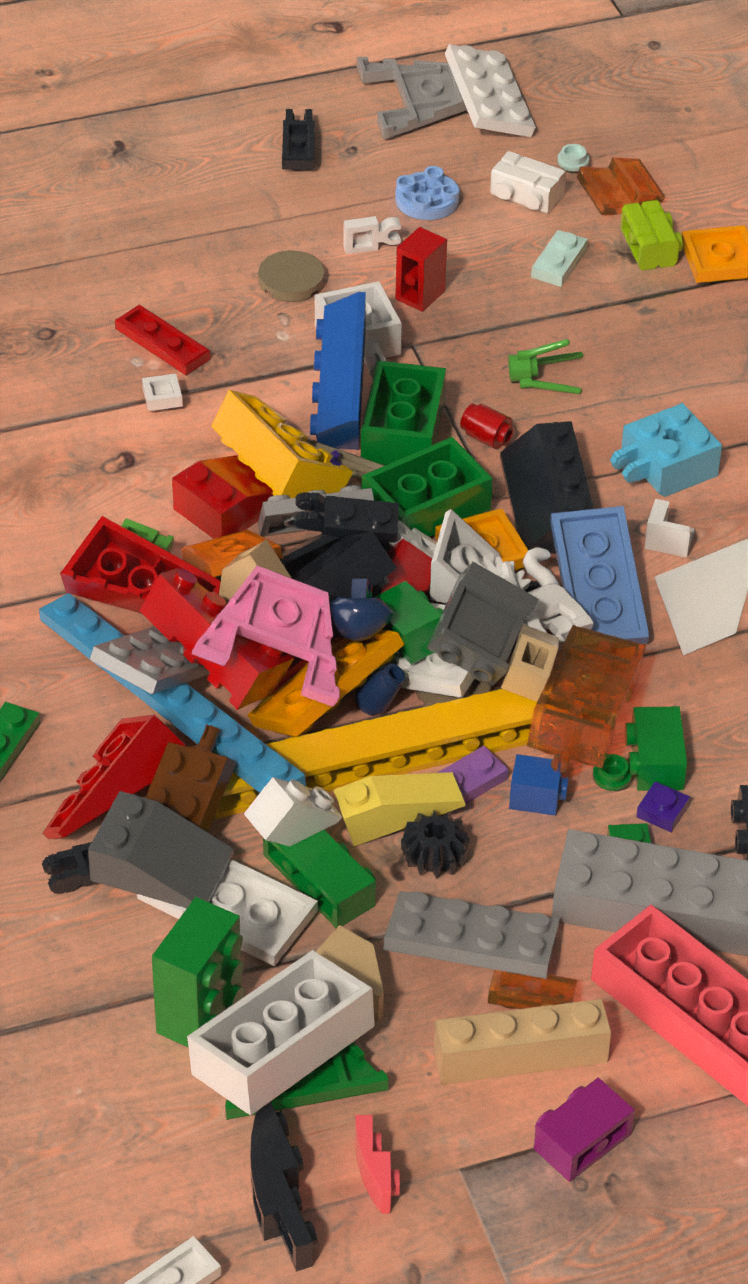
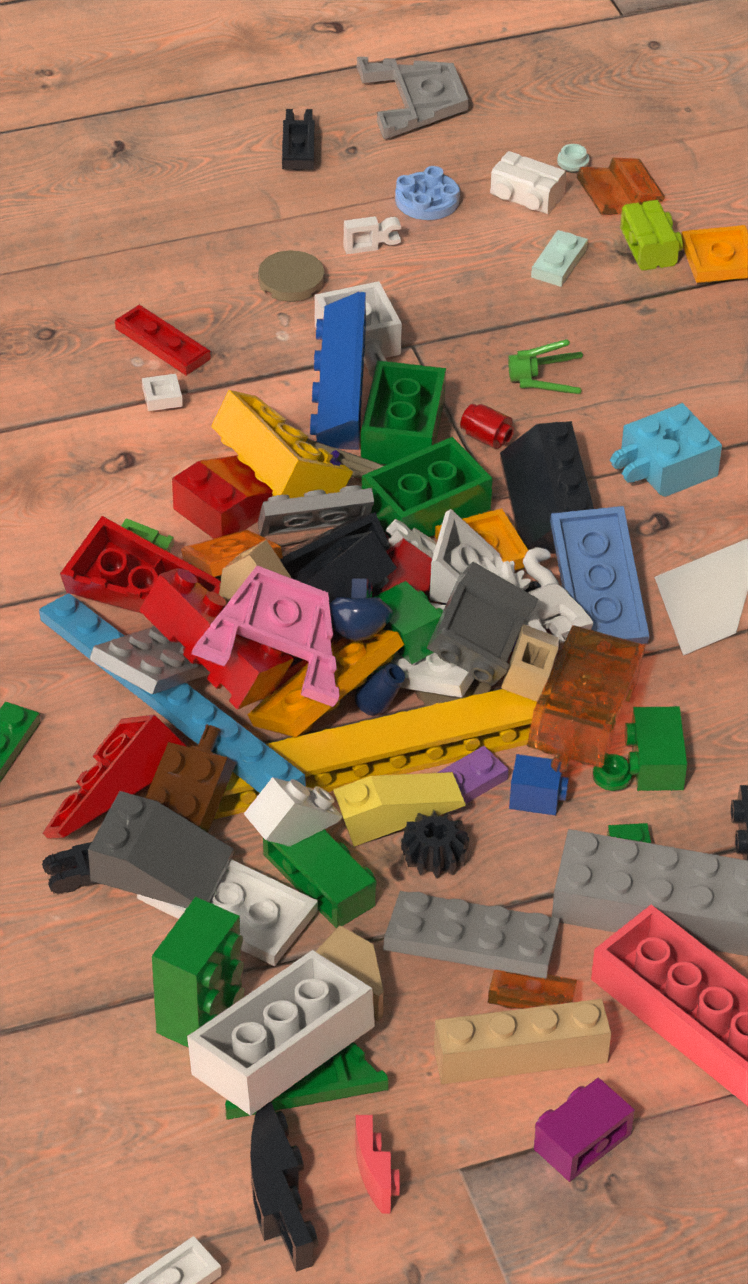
black hinge [294,492,399,542] -> none
red brick [395,227,447,312] -> none
white plate [445,44,536,137] -> none
dark purple plate [636,782,690,833] -> none
white panel [644,499,695,558] -> none

